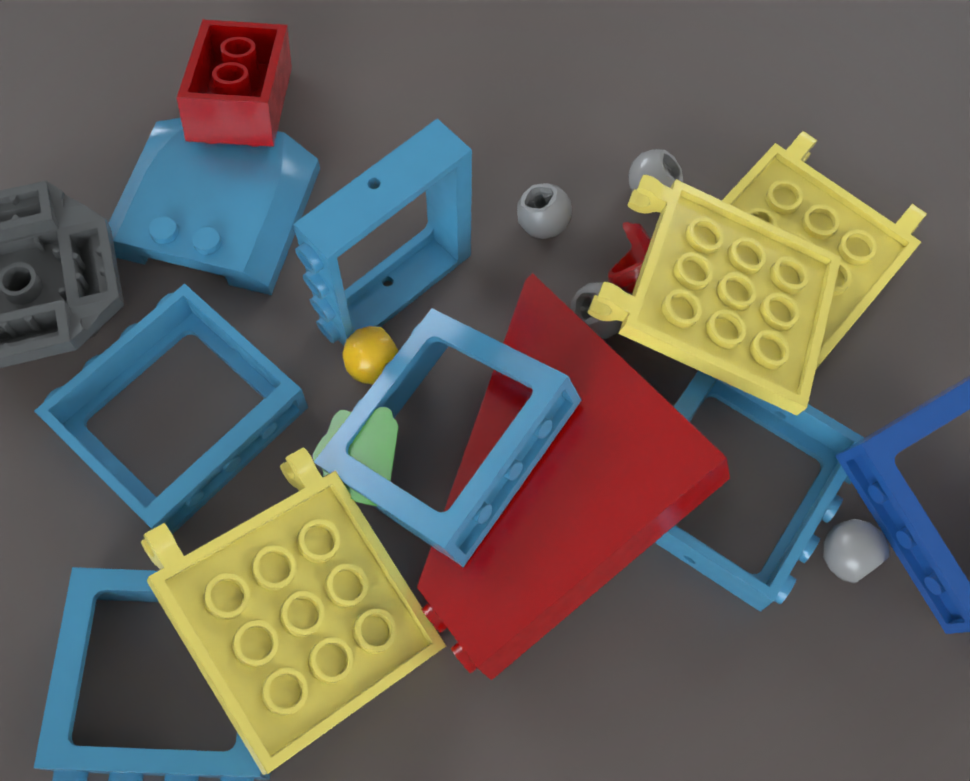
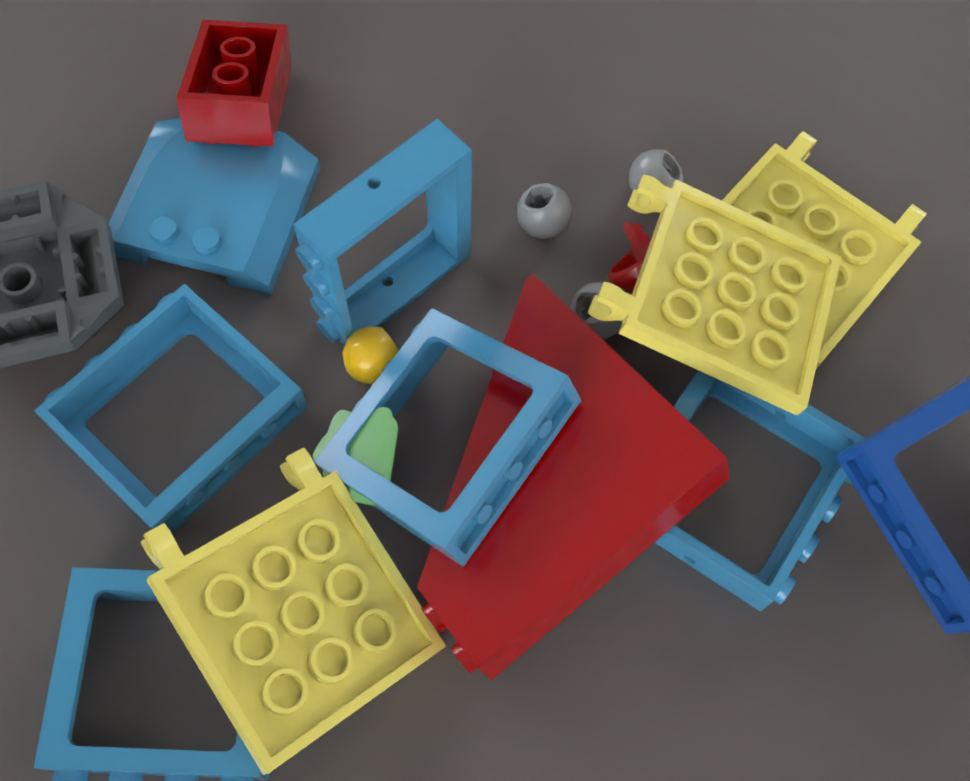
light grey piece [823,519,890,583] -> none

